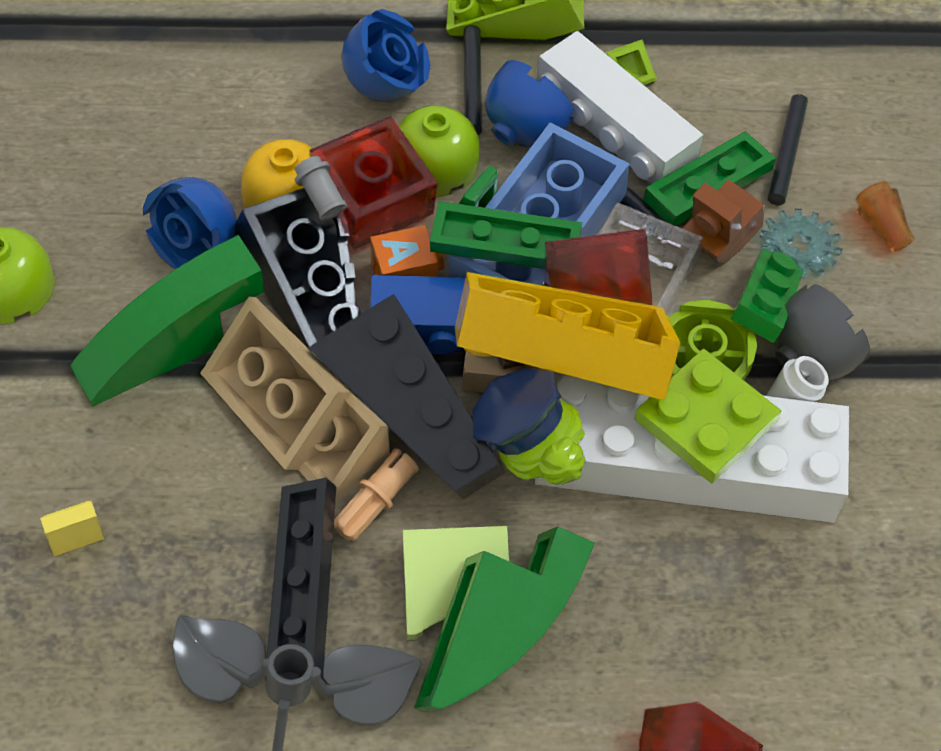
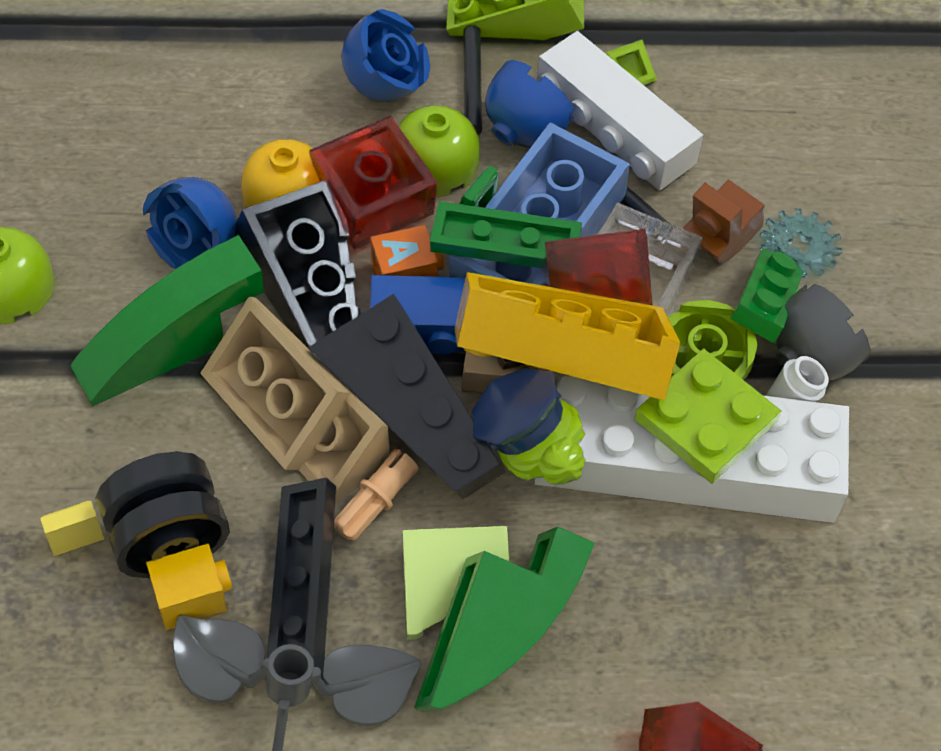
light grey pin [294,156,347,220] -> none
green plate [643,131,776,228] -> none
black bar [768,94,808,206] -> none
clear orange cone [855,181,915,252] -> none
none -> black wheel [95,451,230,578]
none -> yellow brick [146,543,233,630]

